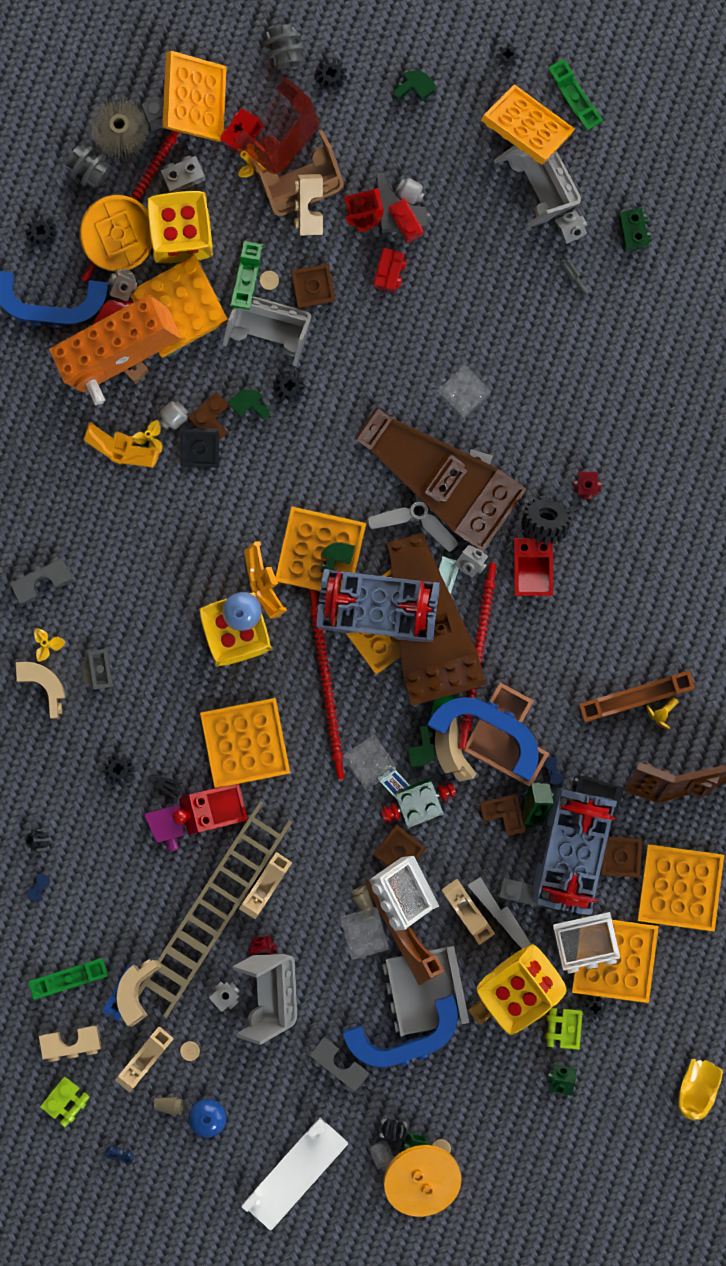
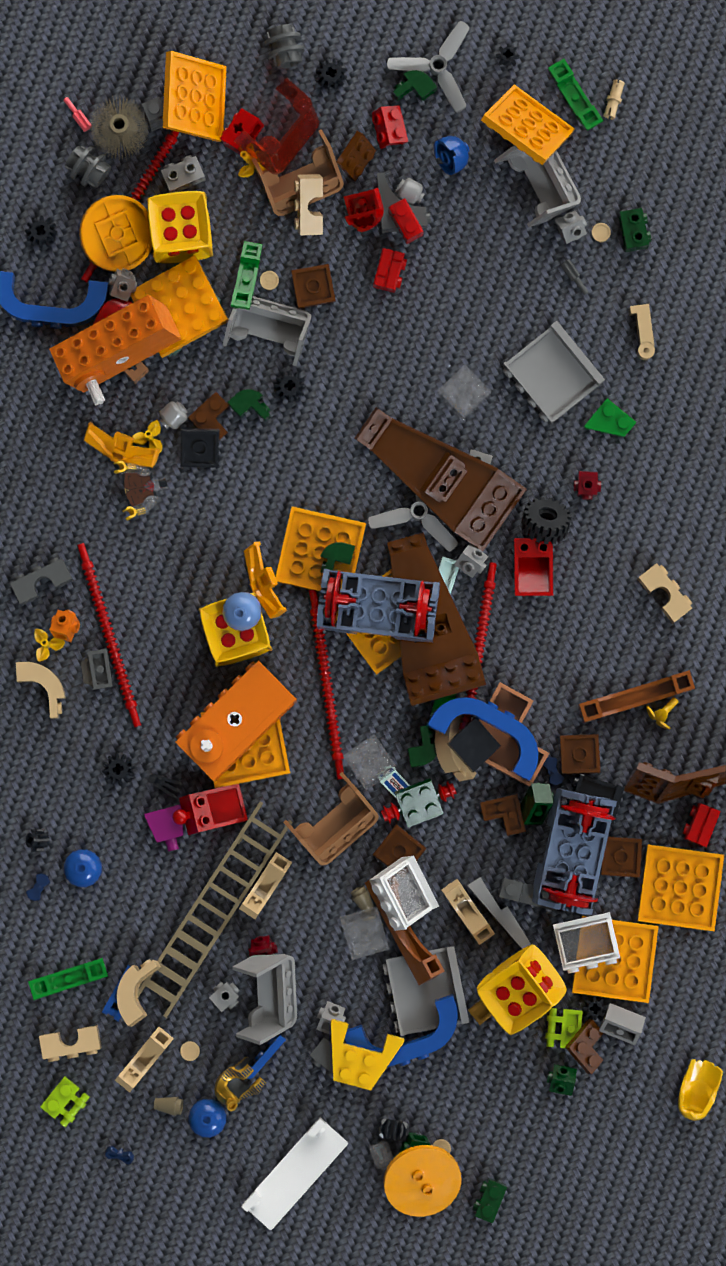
none -> orange brick [49,610,80,642]
none -> coral axle [63,97,92,132]
none -> blue cylinder [64,849,102,887]
none -> red hose [77,543,141,728]
none -> torso [113,461,168,520]
none -> orange piece [175,661,297,783]
none -> pearl gold piece [214,1057,266,1111]
none -> blue plate [247,1034,286,1079]
none -> medium nougat windscreen [283,772,379,865]
none -> light grey brick [317,1001,346,1035]
none -> yellow wing [330,1019,405,1091]
none -> reddish brown plate [336,131,376,182]
none -> red bracket [372,105,408,149]
none -> light grey piece [387,21,469,113]
none -> blue cylinder [434,136,469,175]
none -> black tile [447,717,501,772]
none -> dark green brick [472,1178,507,1223]
none -> light grey panel [503,321,605,425]
none -> reddish brown plate [560,734,600,775]
none -> reddish brown plate [565,1019,603,1075]
none -> green wing [584,398,636,438]
none -> tan piece [591,223,611,242]
none -> light grey brick [599,1003,646,1045]
none -> tan pin [603,80,625,120]
none -> tan leg [628,304,655,360]
none -> tan arch [637,563,692,624]
none -> red brick [682,803,721,847]

